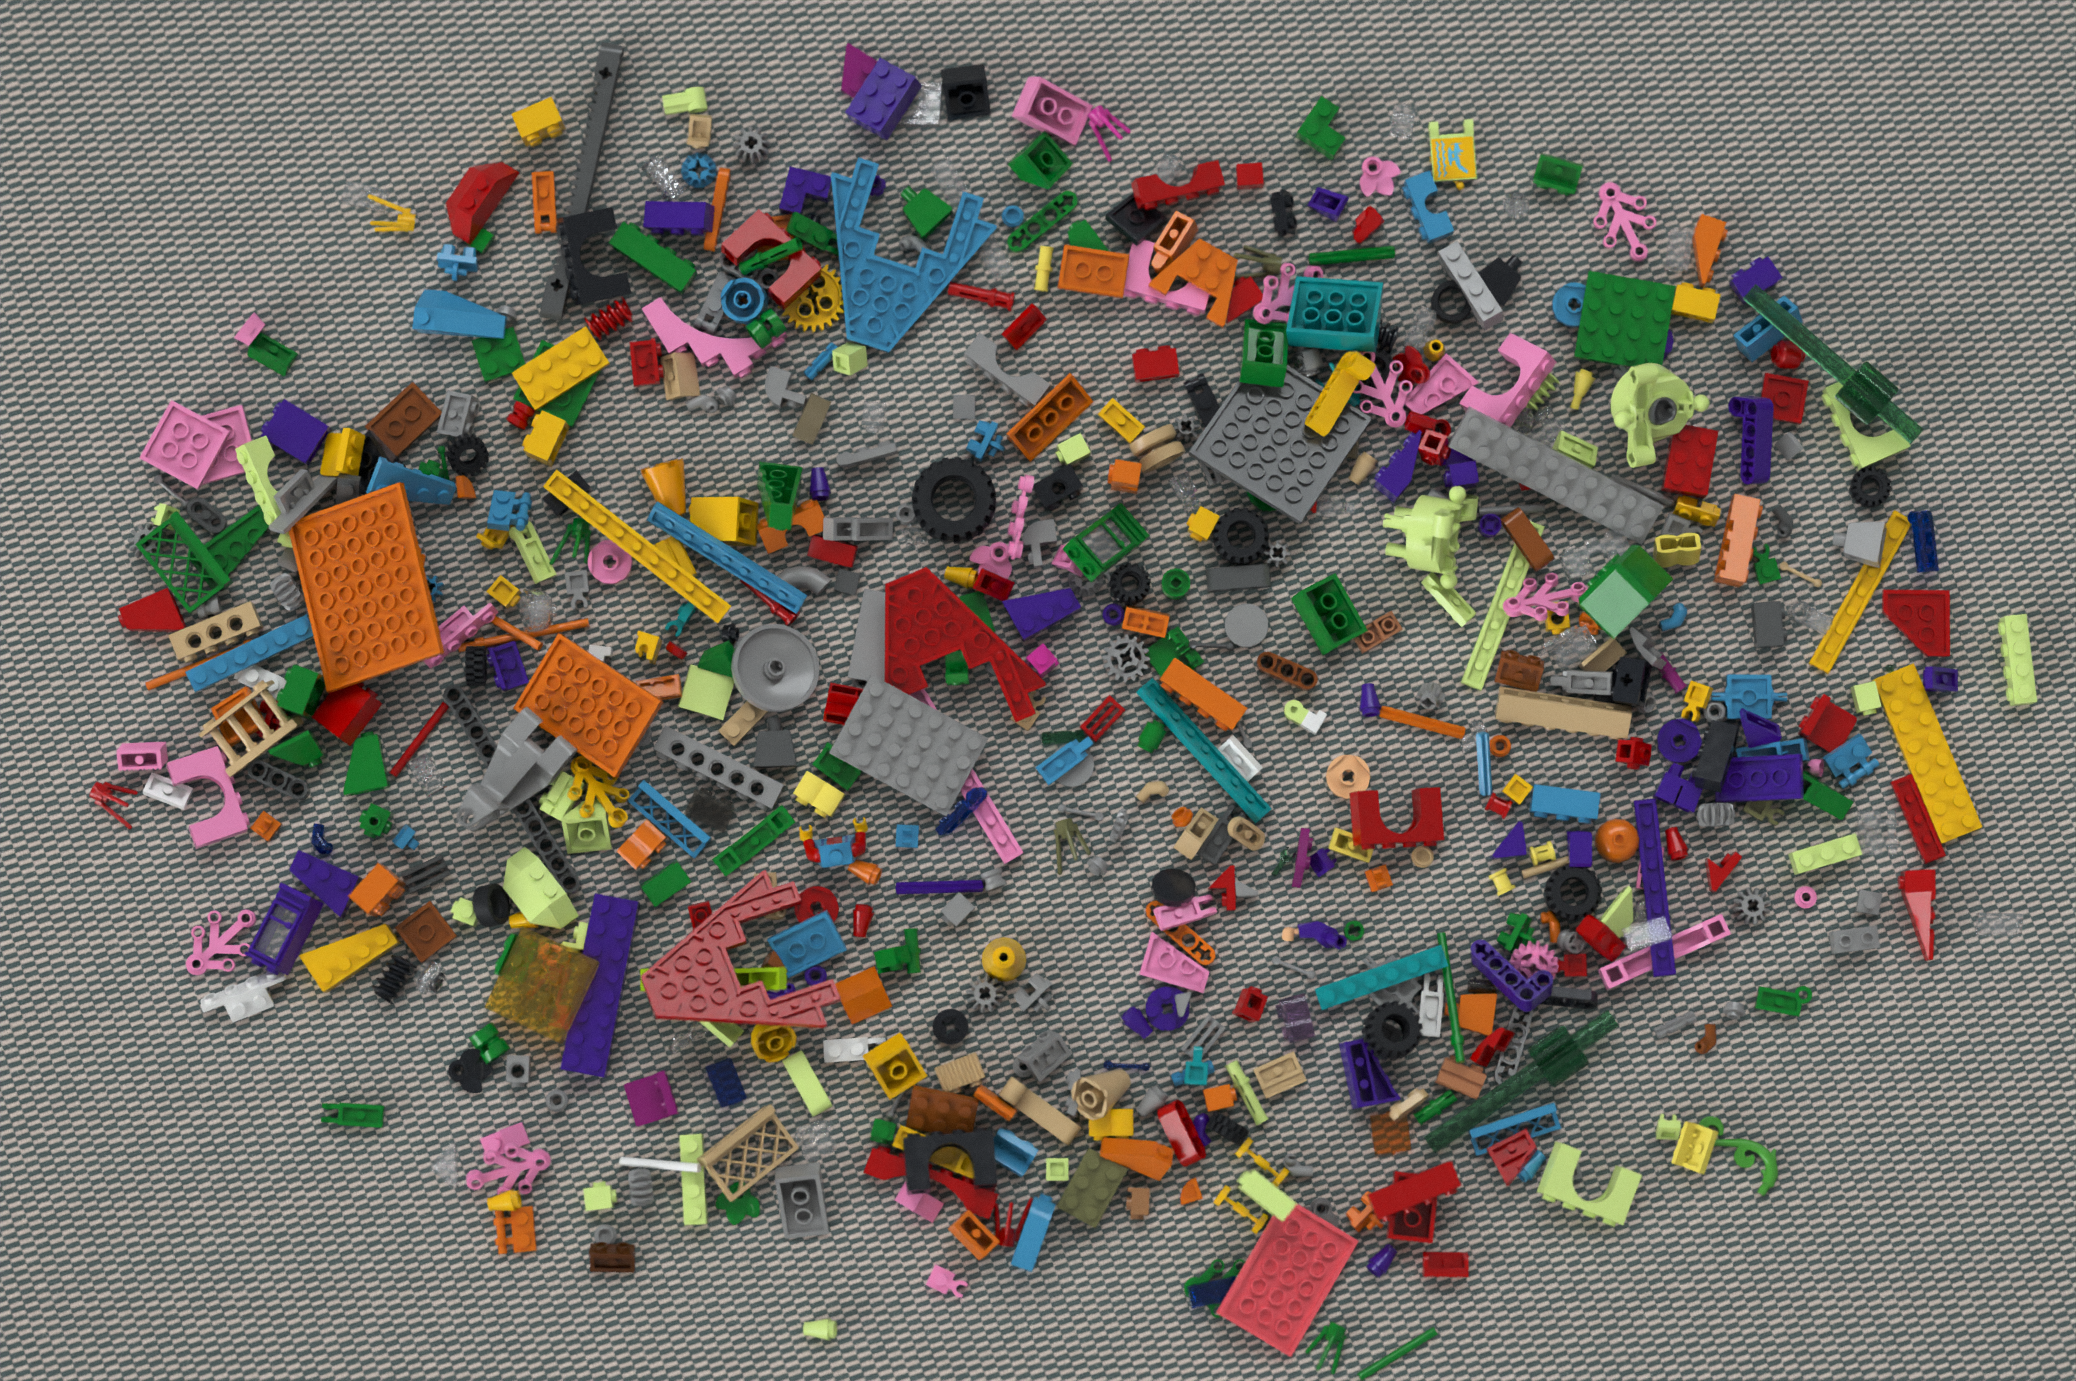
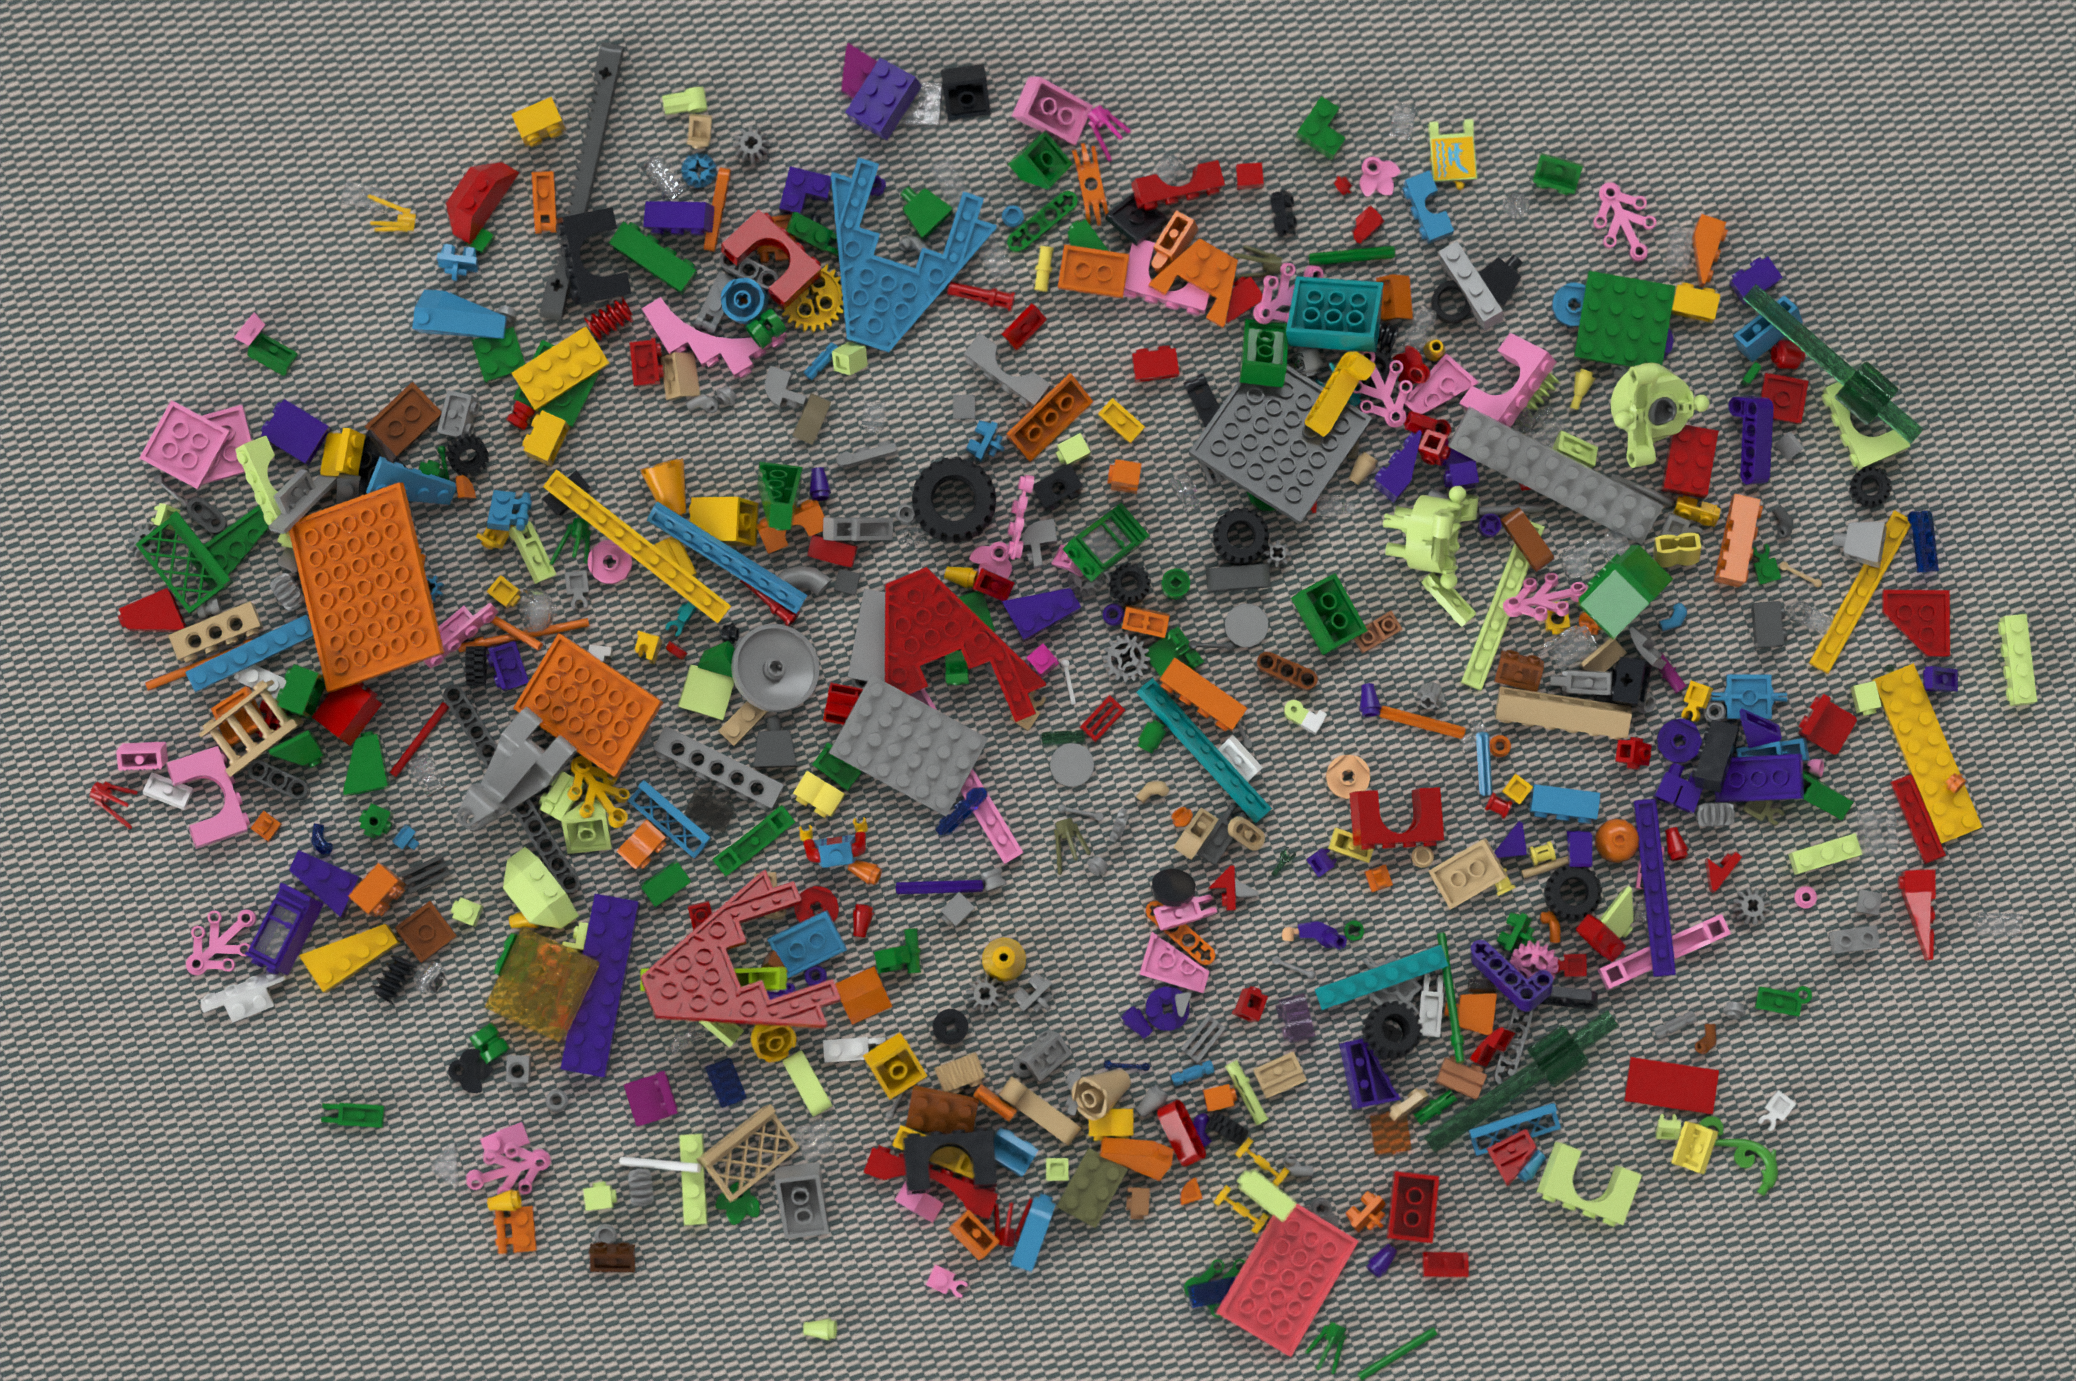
black tyre [473,883,510,927] -> none
orange plate [636,674,682,700] -> none
green pin [739,237,803,276] -> none
green brick [870,1118,897,1146] -> none
dark azure tile [895,824,919,848] -> none
dark azure hinge [1035,736,1094,785] -> none
tan wheel [1129,424,1186,474] -> none
light grey gear [1174,413,1200,442] -> none
teal plate [1184,1046,1208,1086] -> none
yellow brick [1186,506,1220,543] -> none
magenta wing [1292,828,1313,888] -> none
dark purple slope [1307,187,1349,222] -> none
red brick [1367,1161,1462,1222] -> none
light grey wheel [1557,929,1585,954] -> none
clear slope [1622,916,1672,951] -> none
dark azure plate [1822,733,1880,789] -> none
none -> white hinge [1061,659,1076,705]
none -> orange piece [1072,143,1109,226]
none -> red plate [1333,175,1353,196]
none -> orange panel [1376,274,1413,322]
none -> tan plate [1428,838,1508,910]
none -> red tile [1624,1057,1719,1115]
none -> green tile [1740,362,1762,387]
none -> white plate [1758,1090,1796,1131]
none -> orange plate [1946,773,1966,794]

